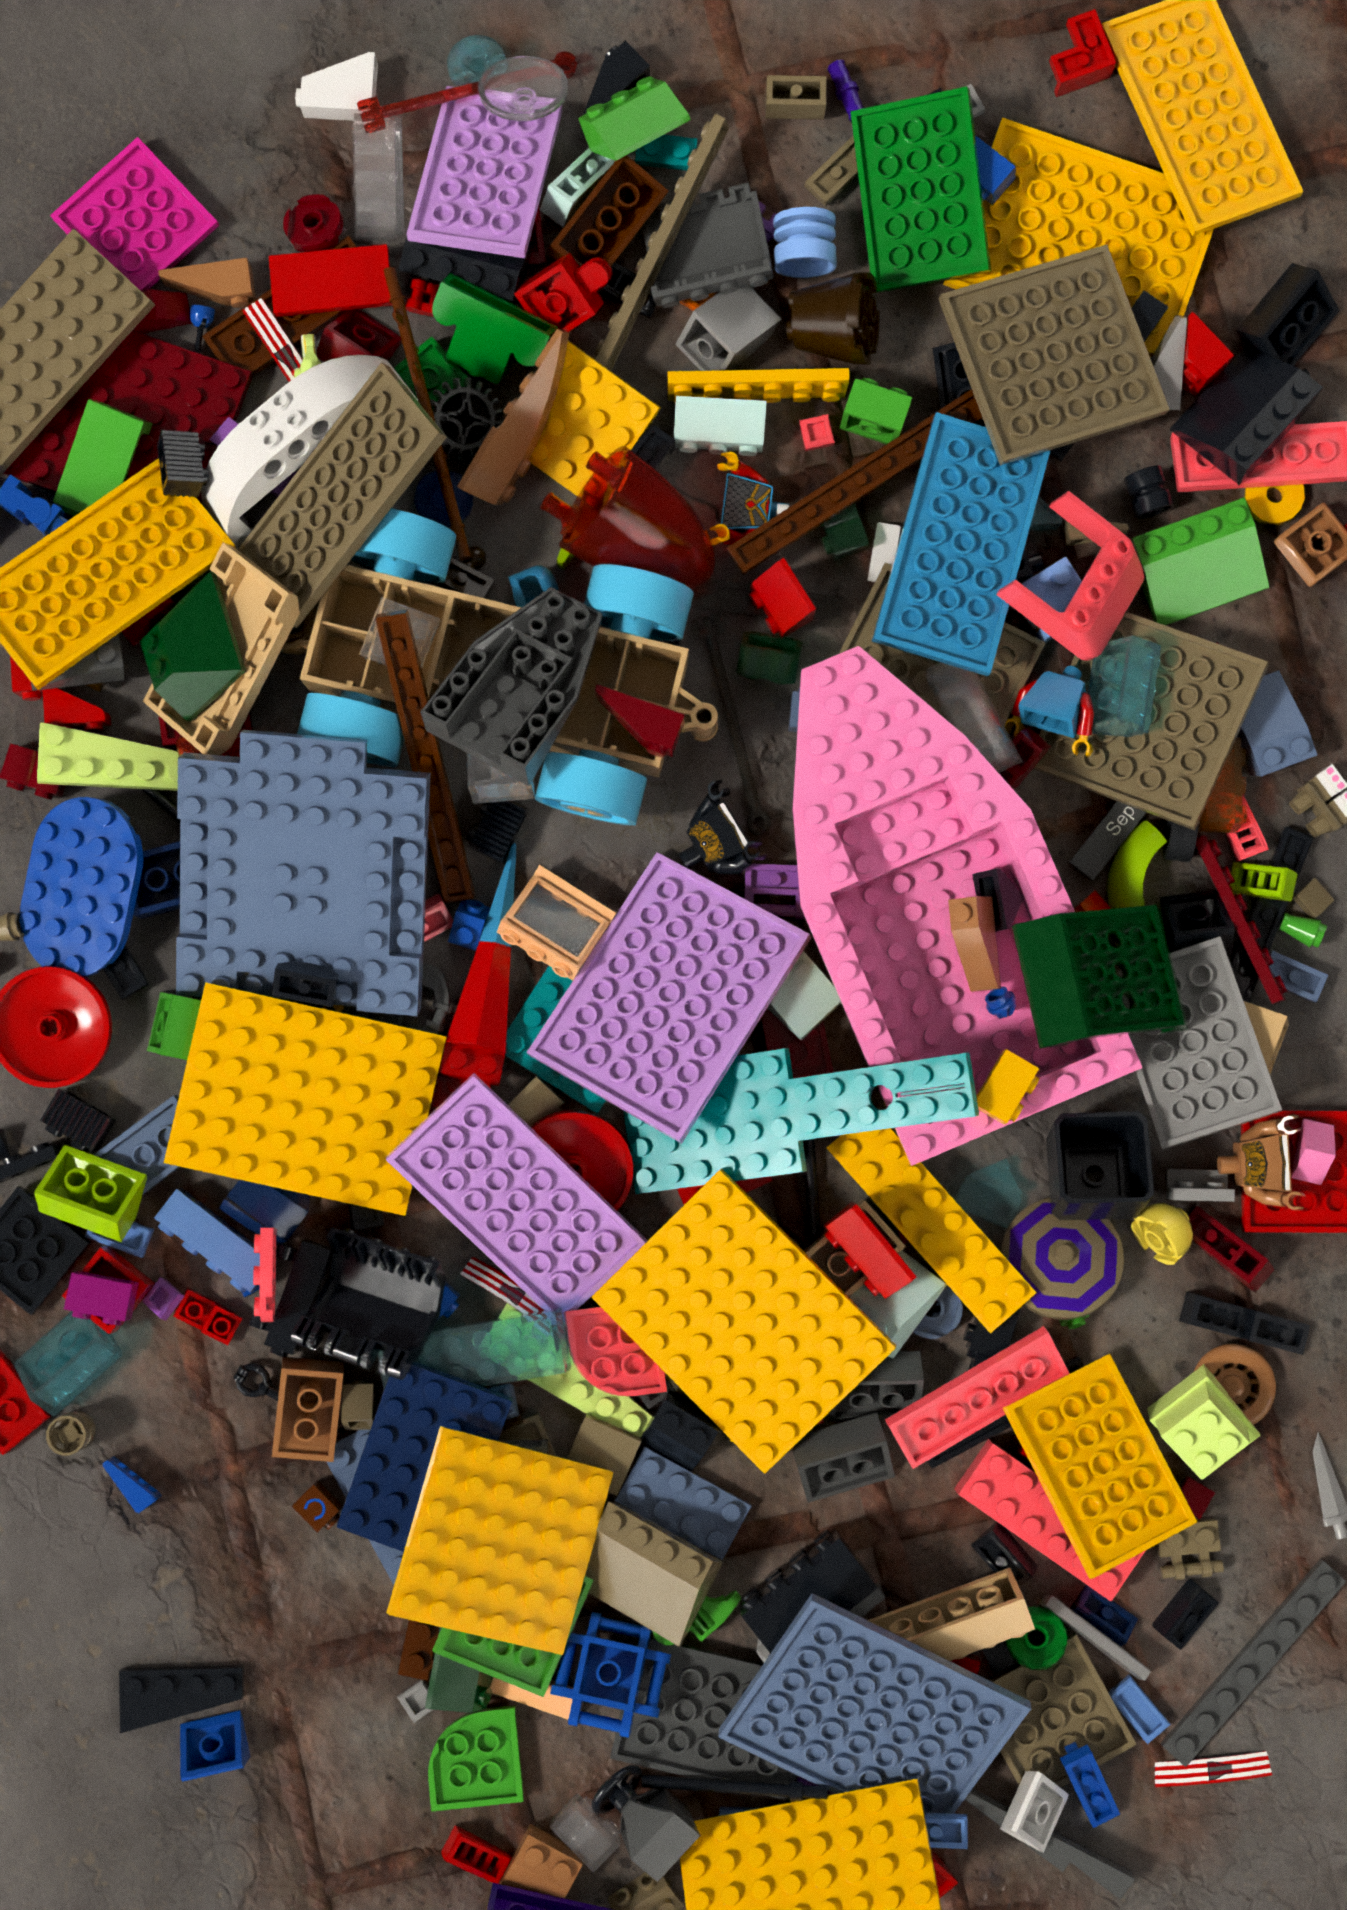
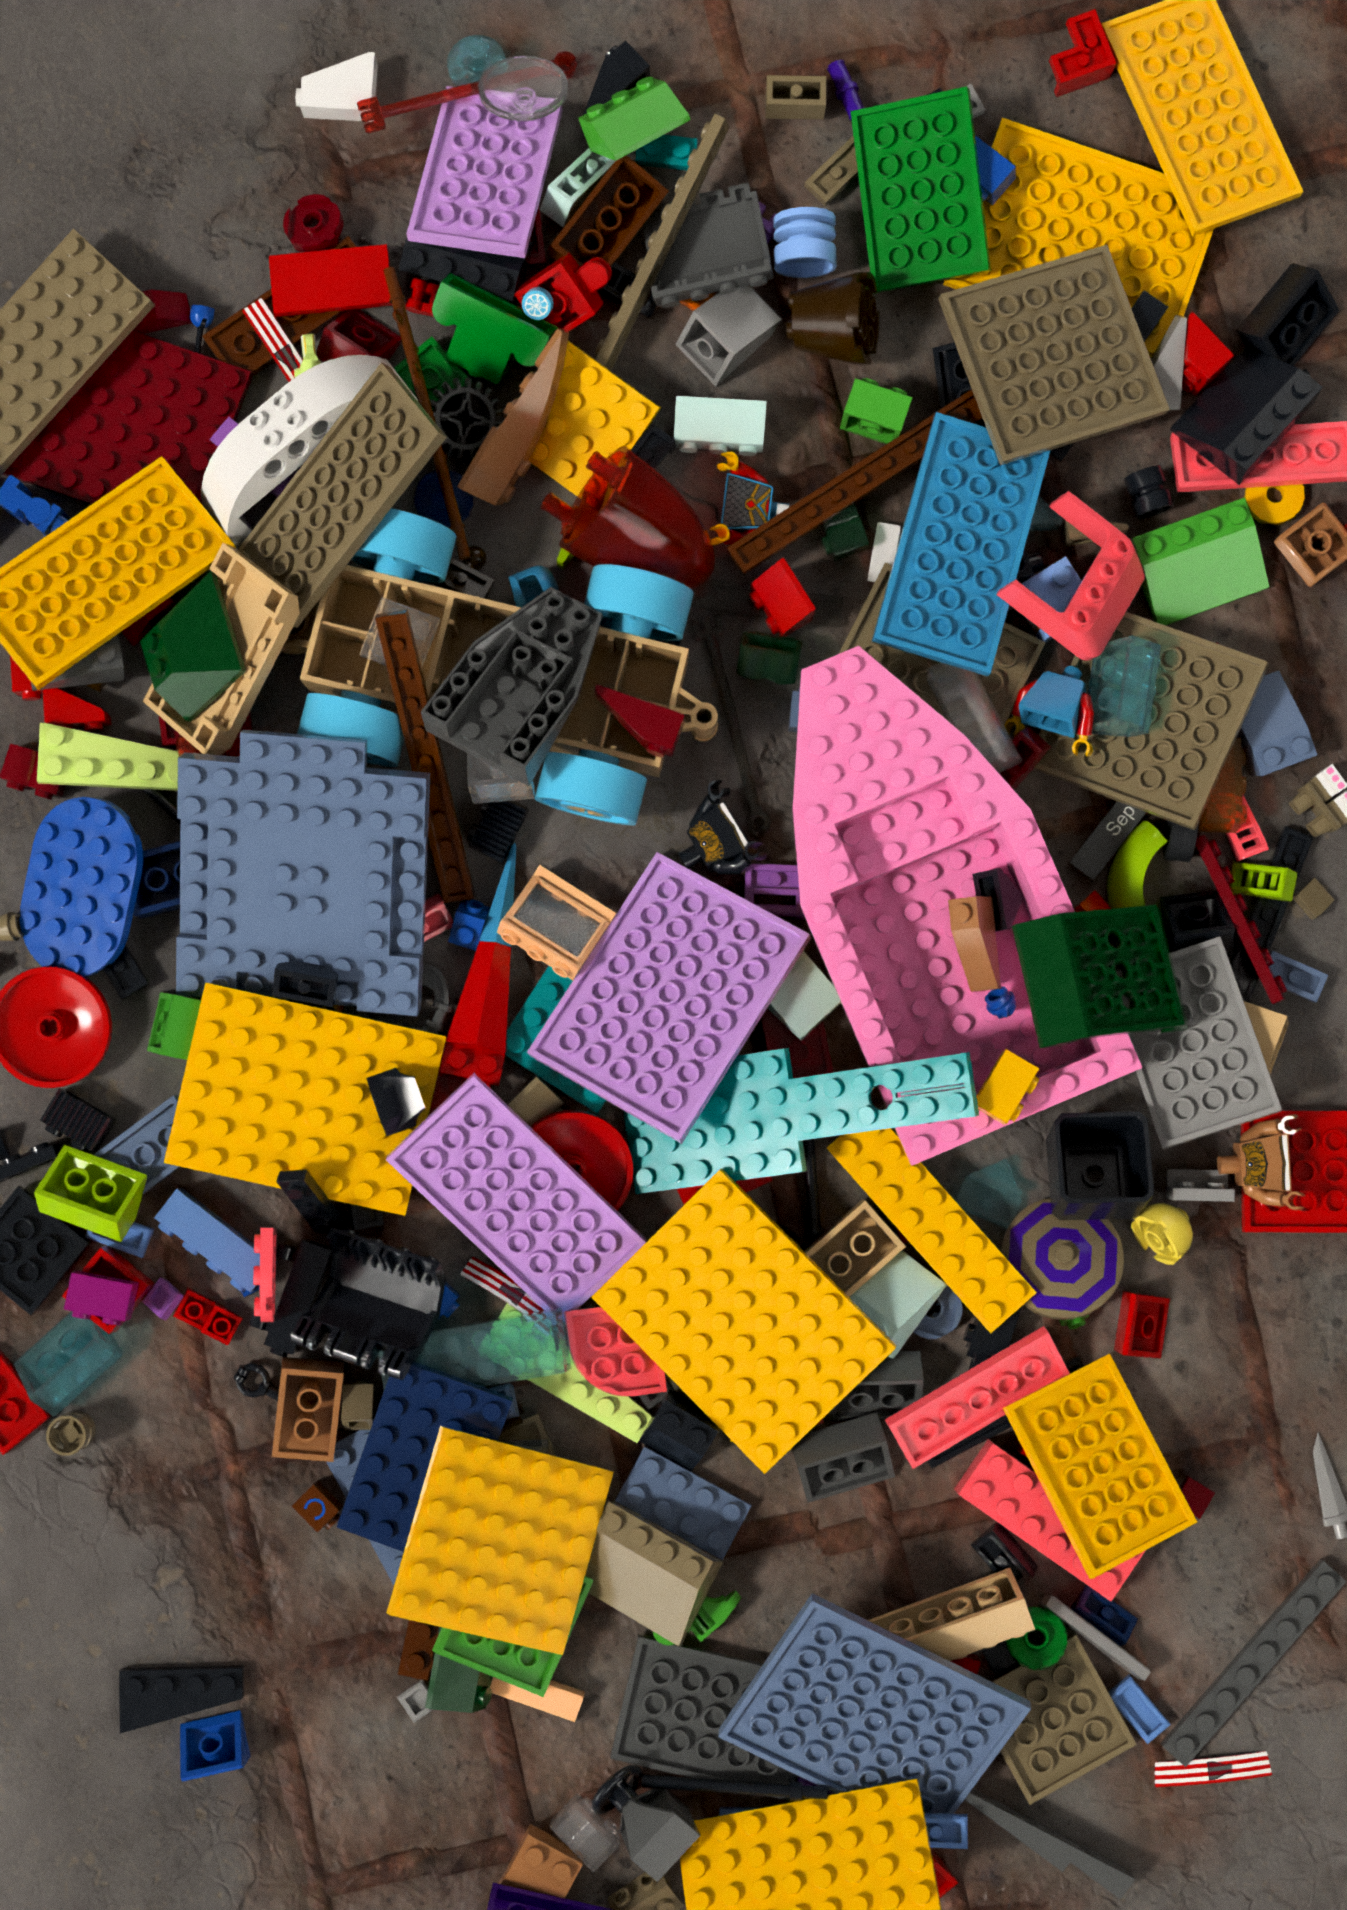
dark pink plate [50,137,220,291] -> none
bright green panel [53,399,153,516] -> none
blue slope [102,1456,162,1514] -> none
black brick [157,429,208,498] -> none
medium nougat slope [158,258,256,308] -> none
dark blue slope [220,1180,310,1245] -> none
clear brick [352,113,404,241] -> none
bright green plate [428,1705,524,1812] -> none
red slope [441,1825,512,1884] -> none
blue brick [550,1612,671,1738] -> none
dark tan tile [567,1414,642,1495] -> none
yellow plate [668,368,849,404] -> none
black piece [739,1528,886,1662] -> none
coral tile [799,414,835,452] -> none
slope [824,1202,917,1299] -> none
white slope [1000,1771,1069,1853] -> none
blue hinge [1060,1742,1120,1828] -> none
yellowish green piece [1147,1364,1261,1480] -> none
black slope [1152,1579,1219,1650] -> none
dark tan plate [1157,1518,1224,1580] -> none
black slope [1179,1292,1310,1355] -> none
dark red slope [1188,1206,1275,1293] -> none
medium nougat wheel [1194,1344,1276,1425] -> none
bright green cone [1279,913,1327,948] -> none
bright pink slope [1291,1119,1336,1185] -> none
none -> black plate [276,1170,345,1233]
none -> black slope [366,1068,425,1136]
none -> medium azure tile [522,287,554,320]
none -> red slope [1114,1291,1170,1359]

